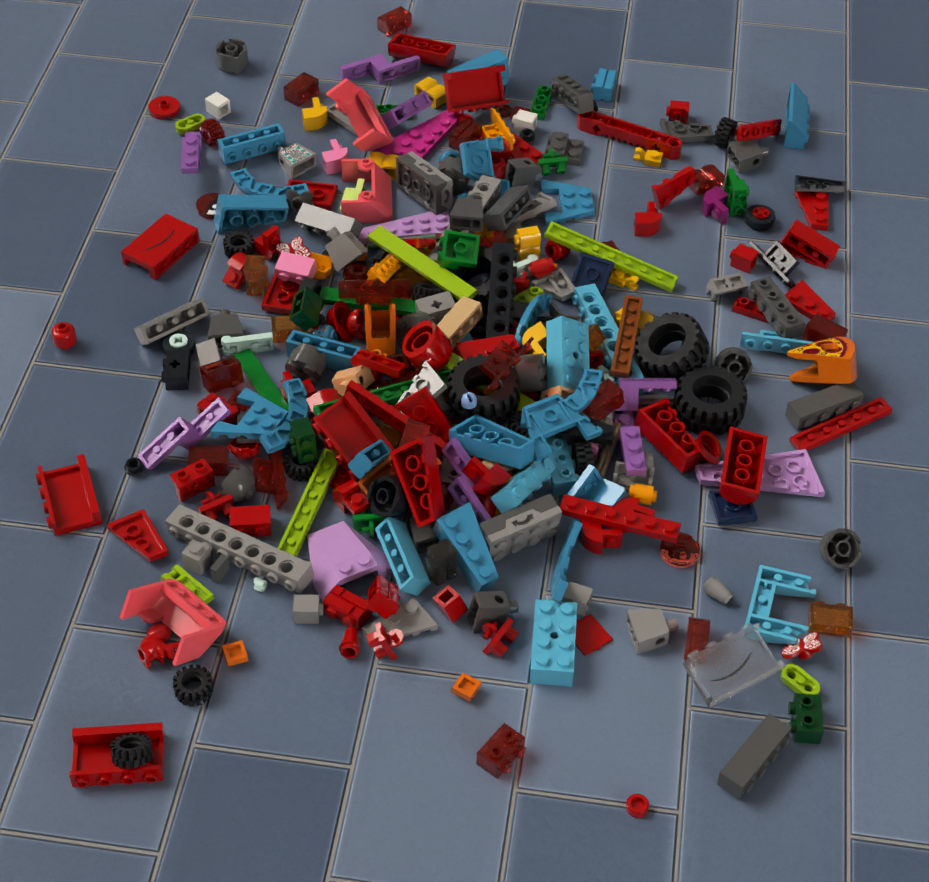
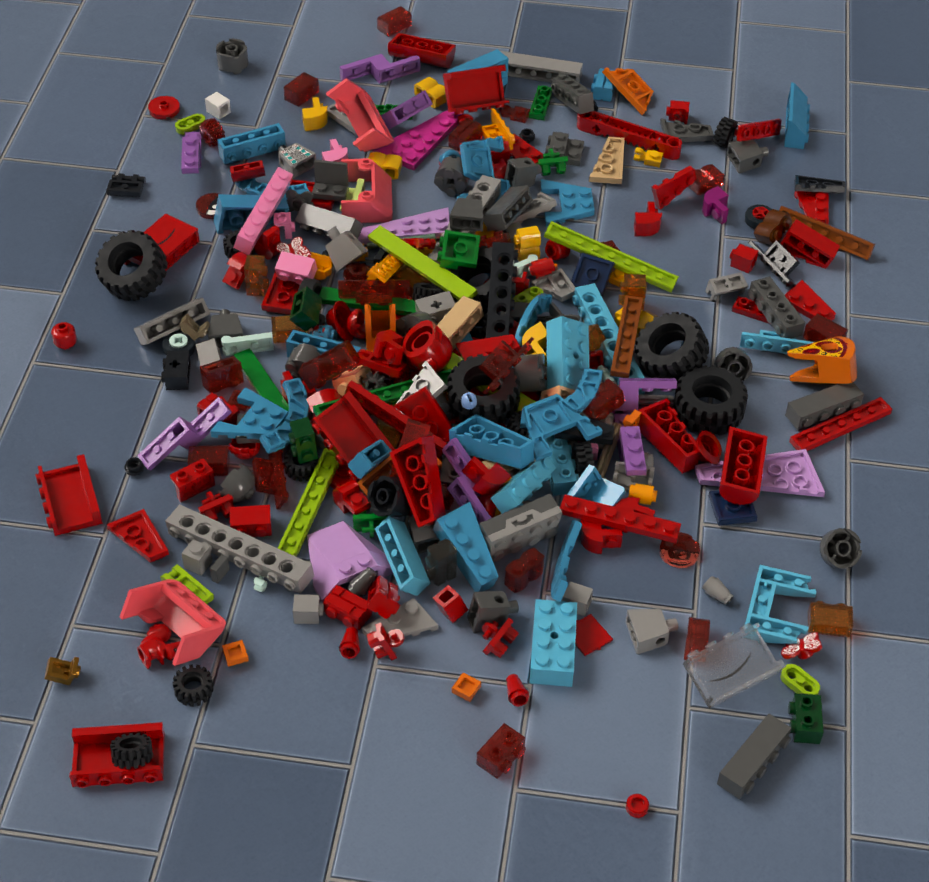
dark grey piece [396,151,453,215] -> none
white brick [512,109,537,133] -> none
green plate [724,169,749,217] -> none
none -> pearl gold bracket [44,657,81,686]
none -> black tyre [95,230,167,301]
none -> black plate [106,173,146,197]
none -> dark tan bracket [179,314,210,341]
none -> red brick [230,160,266,182]
none -> bright pink brick [233,167,293,255]
none -> bright pink bracket [273,212,295,239]
none -> clear red brick [298,340,360,390]
none -> dark grey bracket [312,160,349,201]
none -> dark grey cone [348,567,377,597]
none -> dark grey gear [362,371,387,391]
none -> red brick [373,330,404,366]
none -> light grey brick [492,50,583,83]
none -> clear red brick [504,548,544,593]
none -> red cone [506,674,529,707]
none -> tan wing [589,137,625,184]
none -> orange wing [602,67,654,115]
none -> clear orange brick [618,274,647,311]
none -> orange plate [622,409,642,427]
none -> reddish brown brick [754,209,793,245]
none -> dark orange plate [779,206,876,260]

